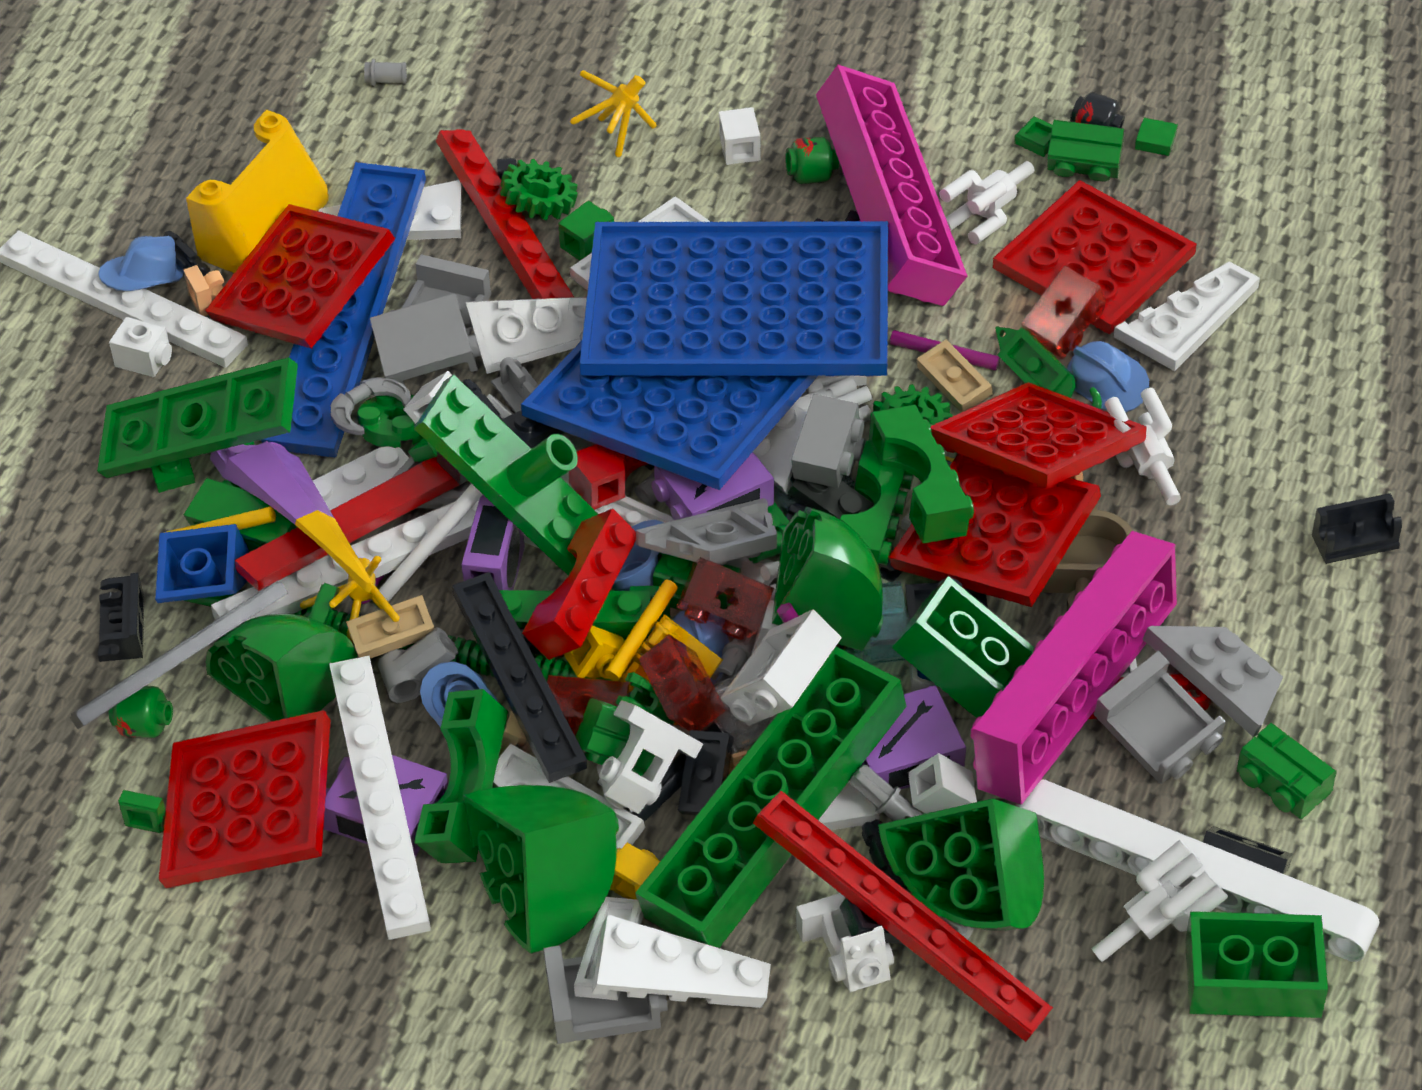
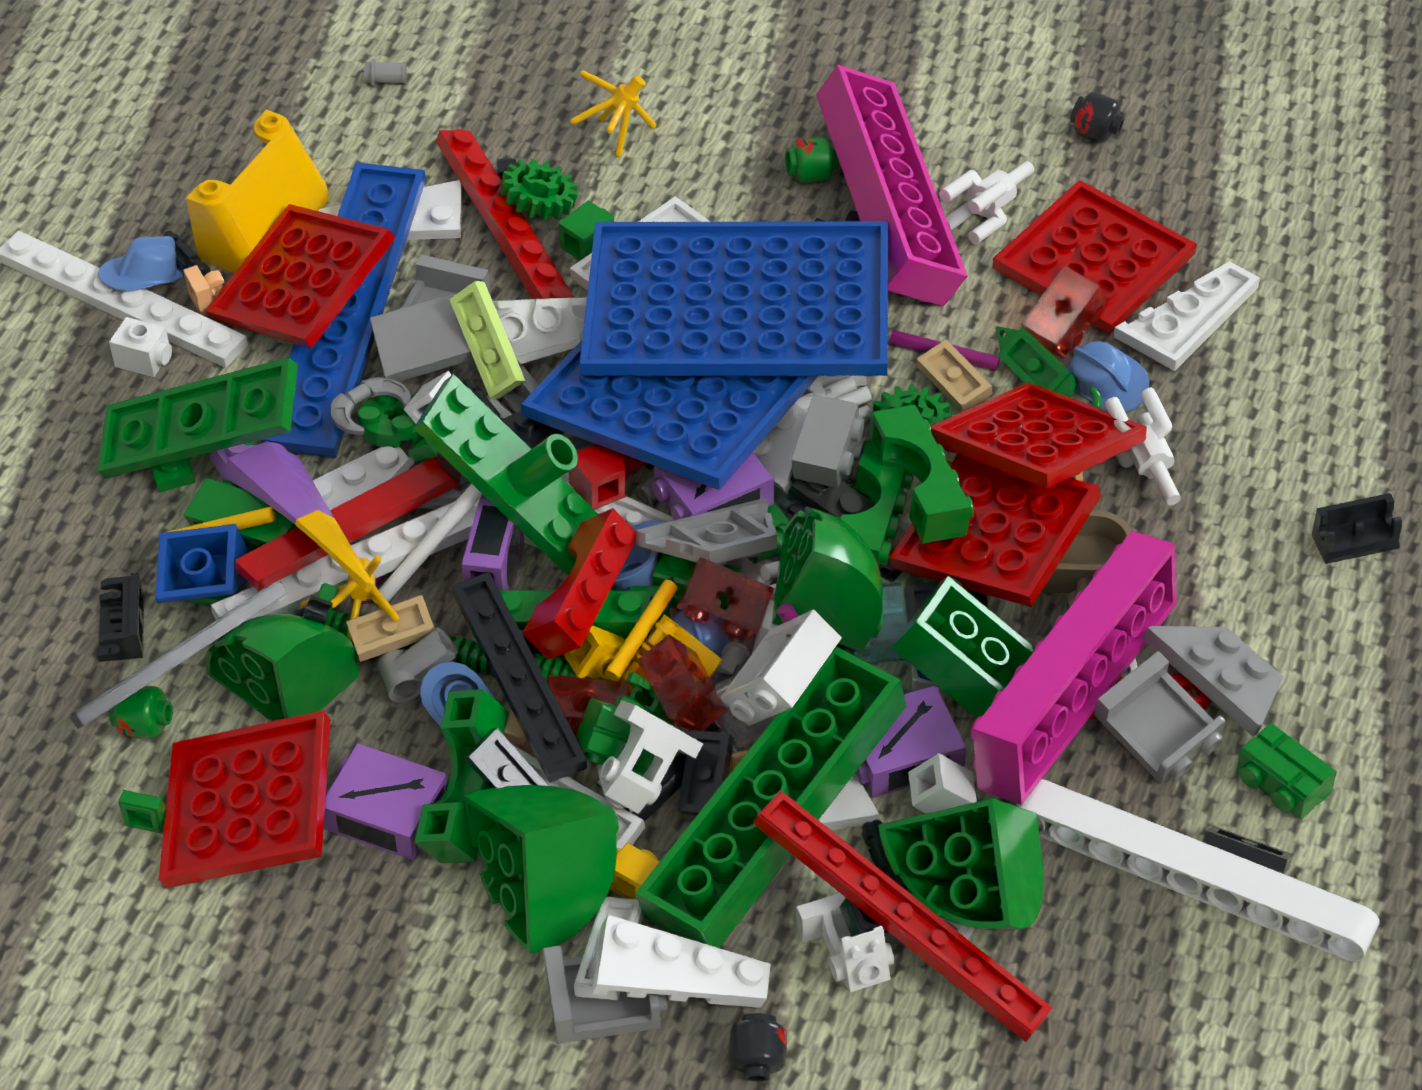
white plate [329,656,431,940] -> none
white brick [719,107,760,165] -> none
light grey axle [850,765,924,821] -> none
green tile [1014,116,1053,157] -> none
green brick [1047,120,1124,182] -> none
white plant [1092,840,1228,962] -> none
green tile [1135,117,1178,156] -> none
green brick [1185,911,1328,1018] -> none
none -> black hand [293,595,333,624]
none -> yellowish green plate [449,281,525,399]
none -> plate [463,728,549,788]
none -> black head [729,1013,787,1082]

